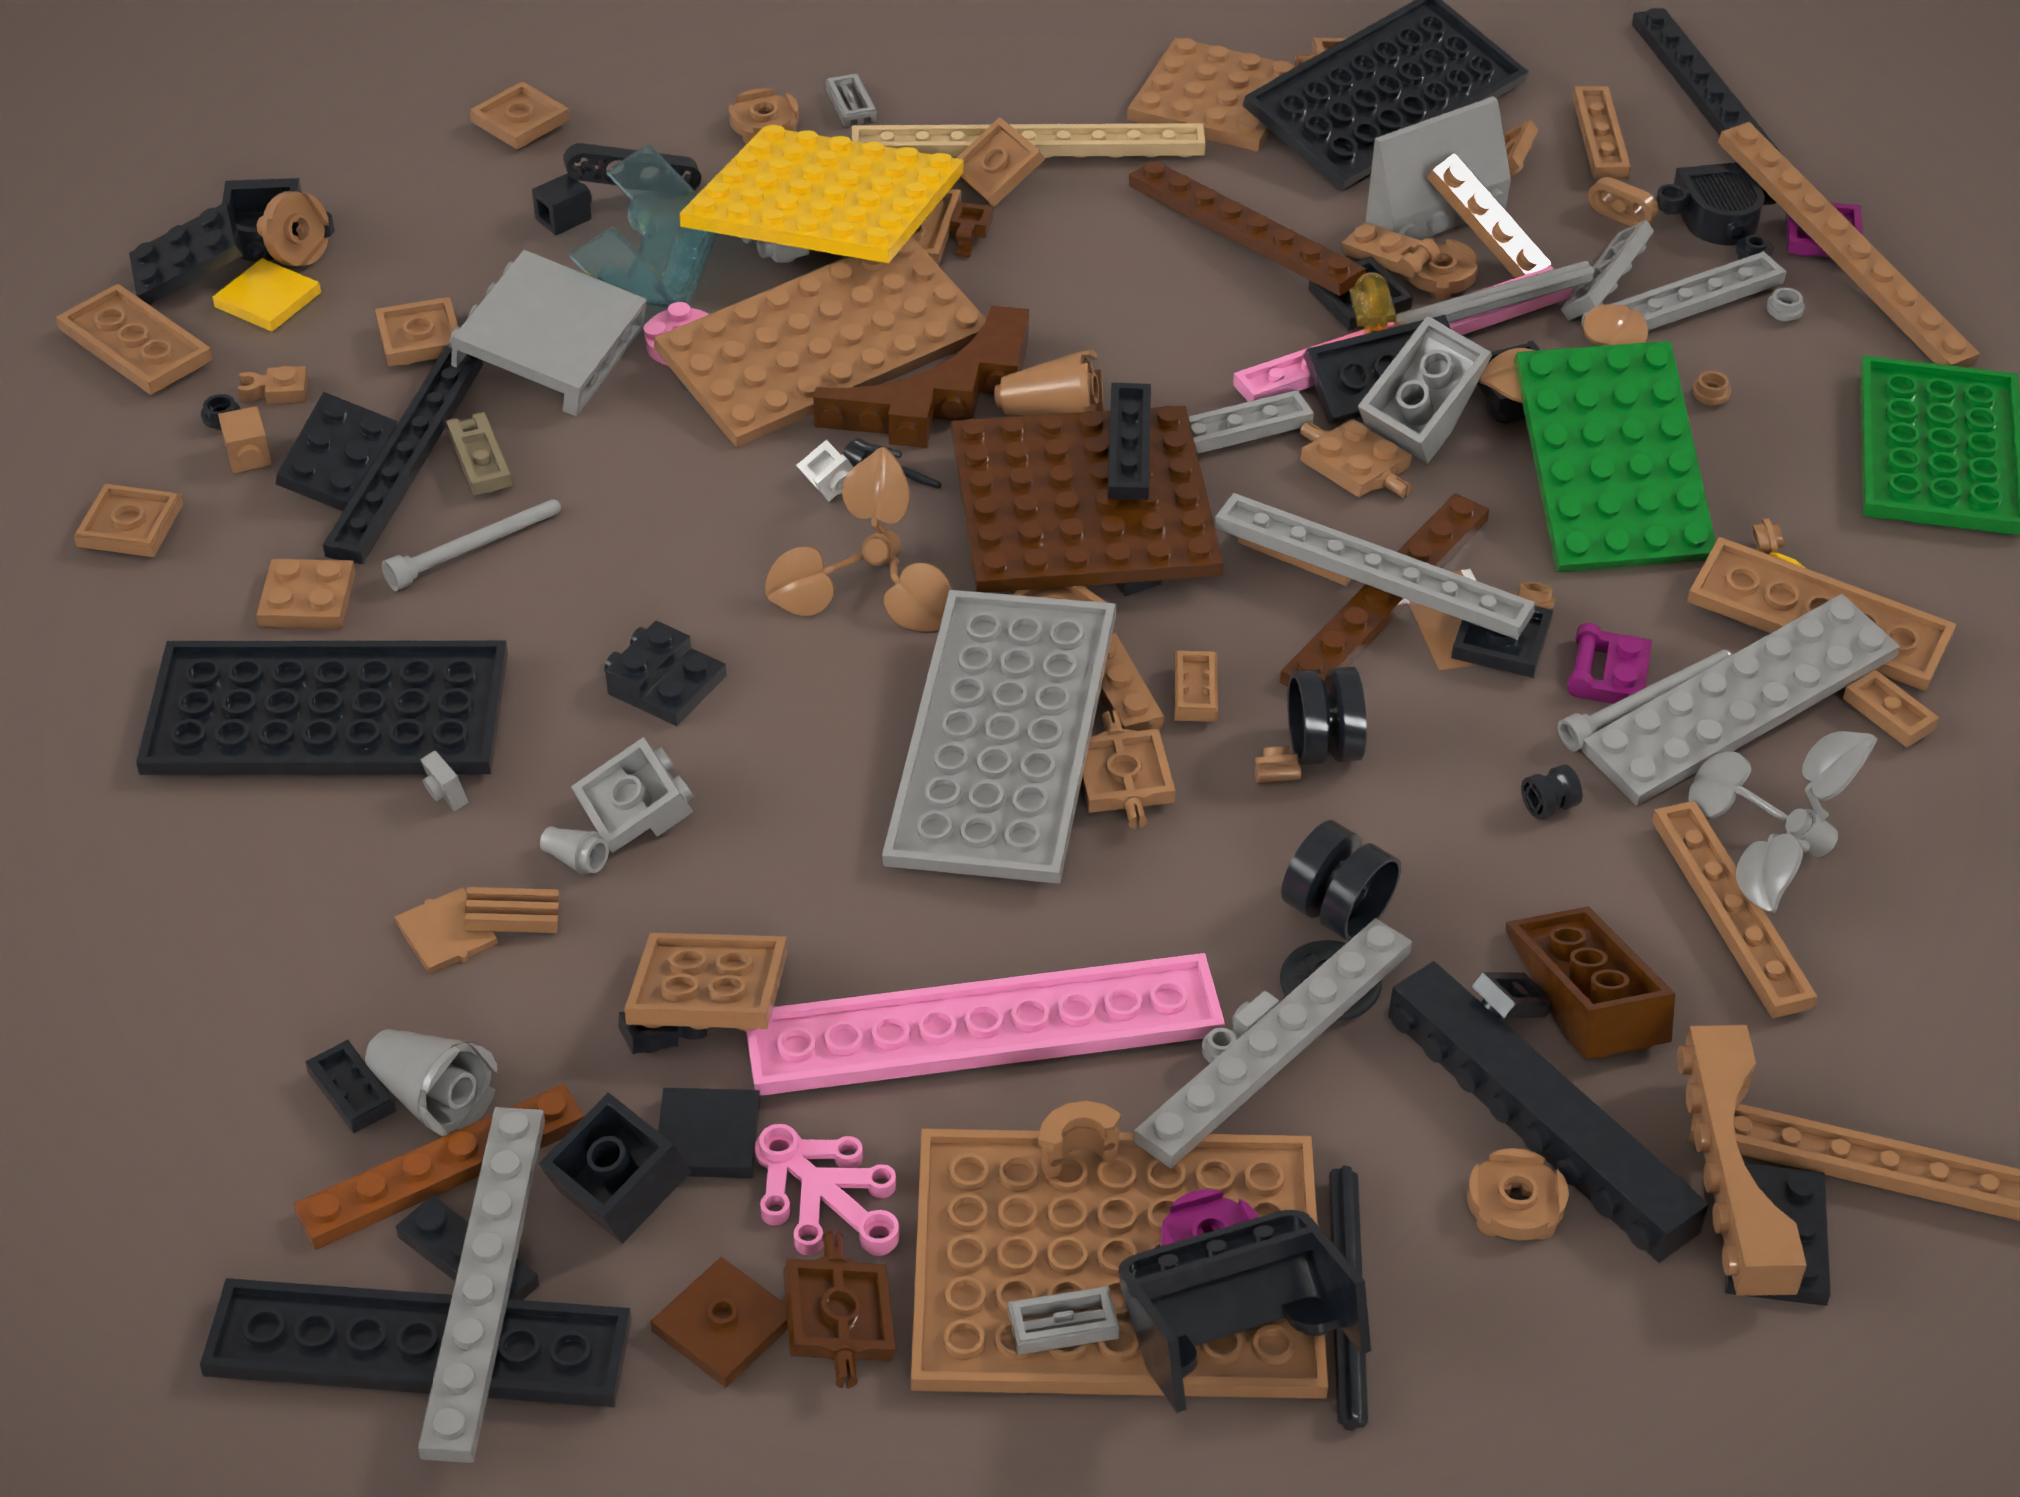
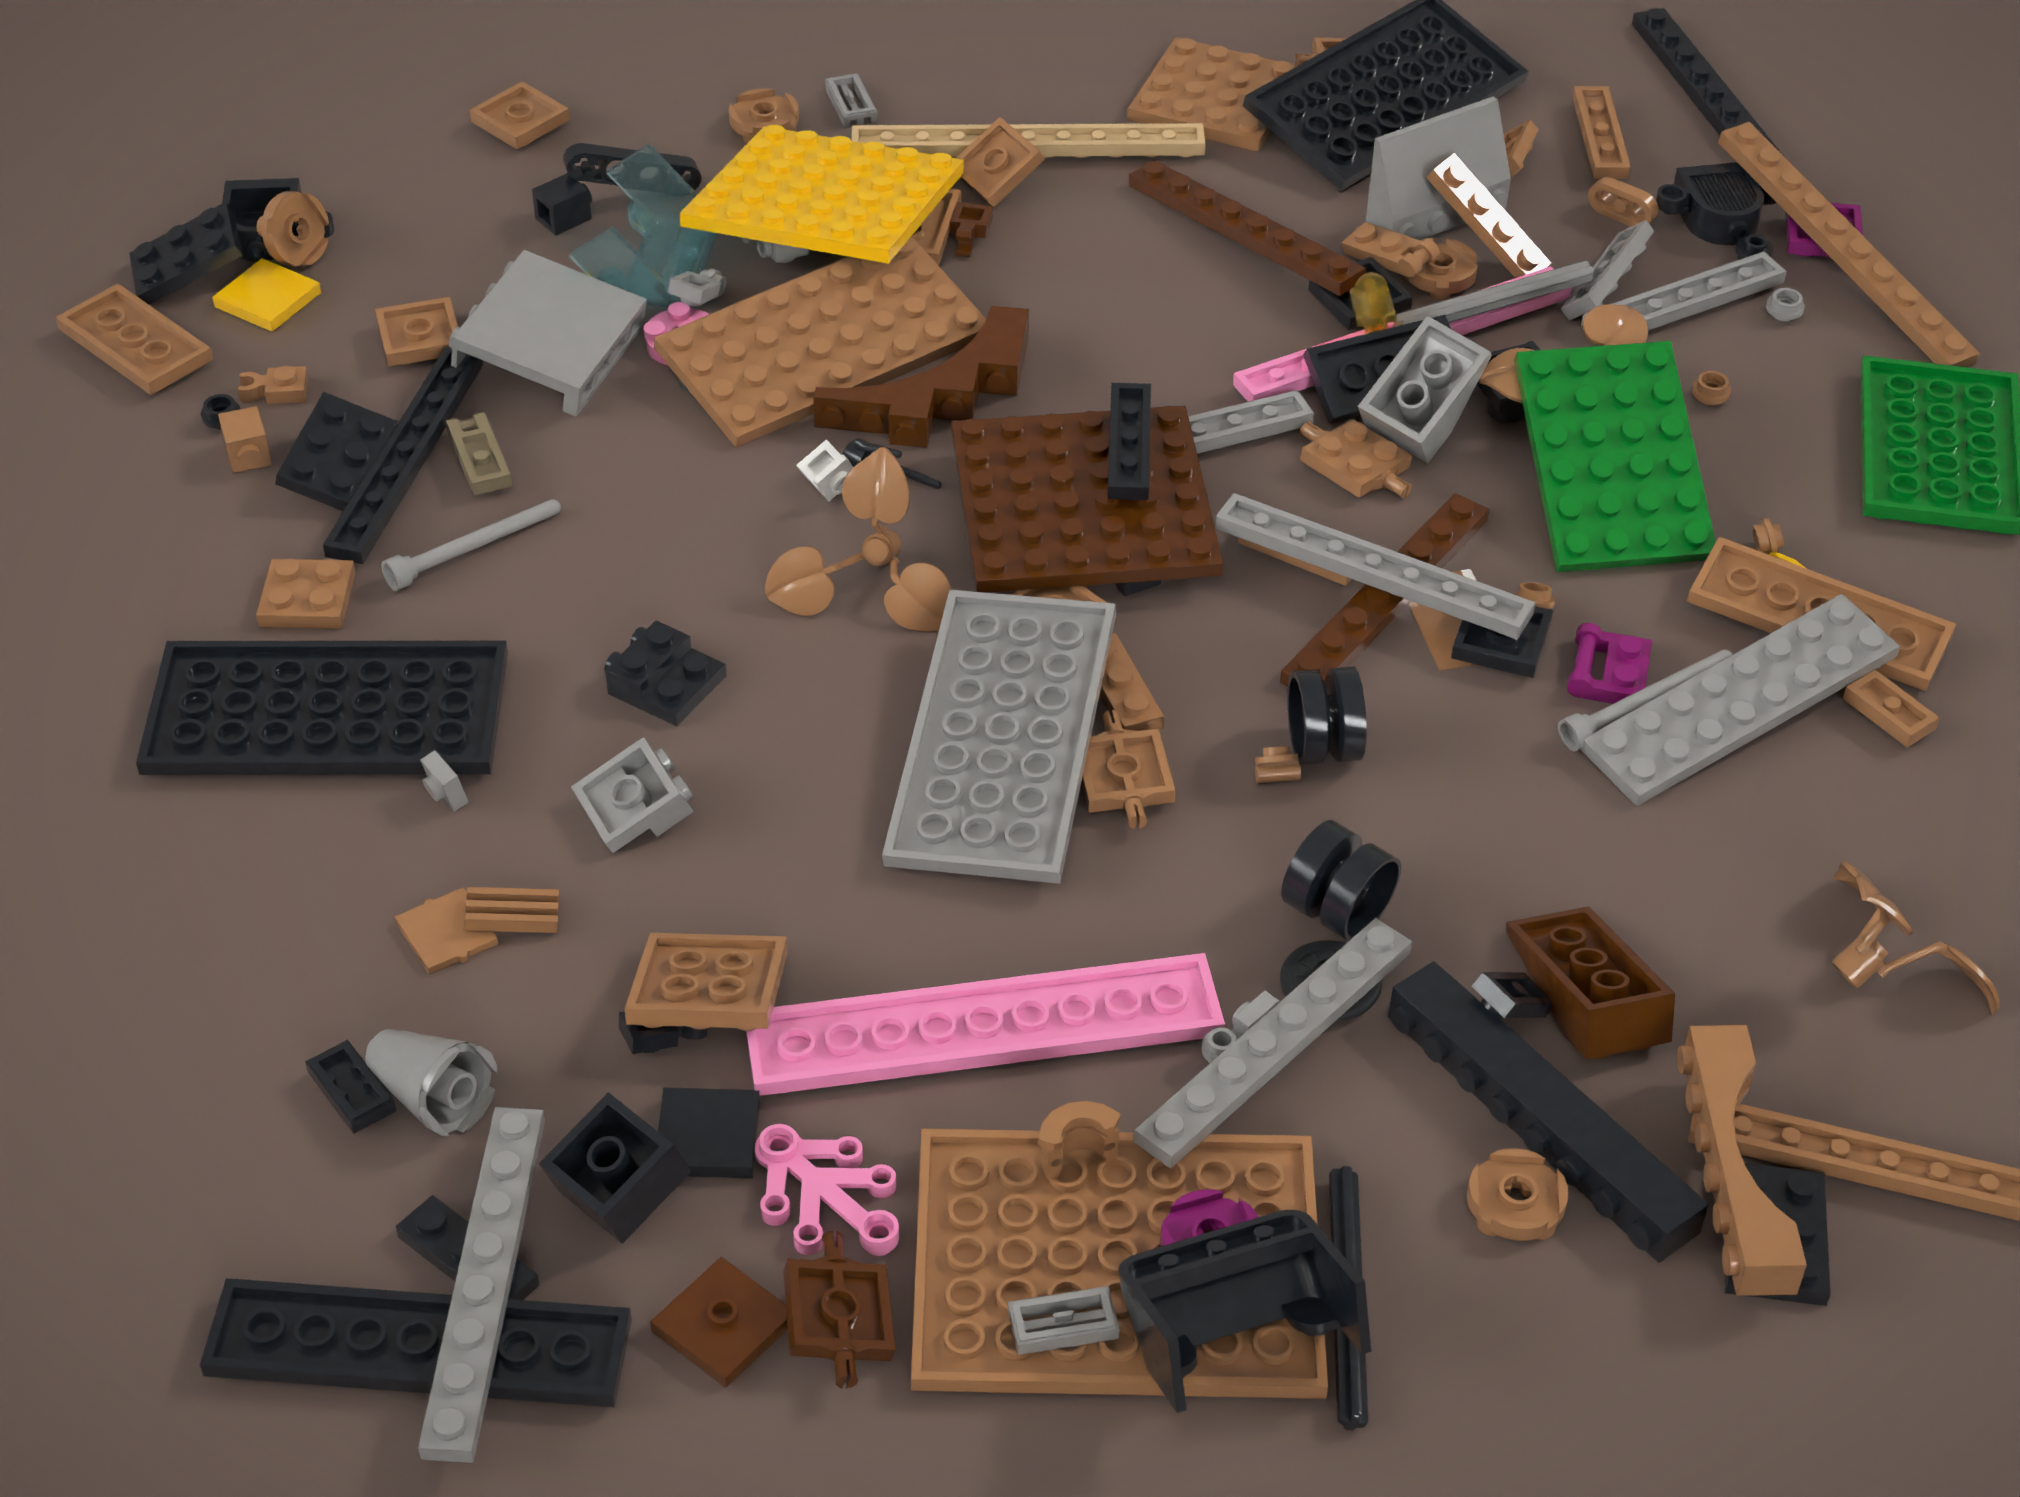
medium nougat plate [74,483,183,557] -> none
dark orange plate [293,1083,585,1250] -> none
light grey cone [540,826,609,875] -> none
medium nougat cone [995,349,1104,417] -> none
medium nougat plate [1174,650,1218,722] -> none
black wheel [1521,764,1583,819] -> none
medium nougat plate [1652,800,1818,1019] -> none
light grey plant [1689,731,1878,914] -> none
none -> light grey plate [668,268,726,306]
none -> medium nougat plant [1831,861,2000,1015]

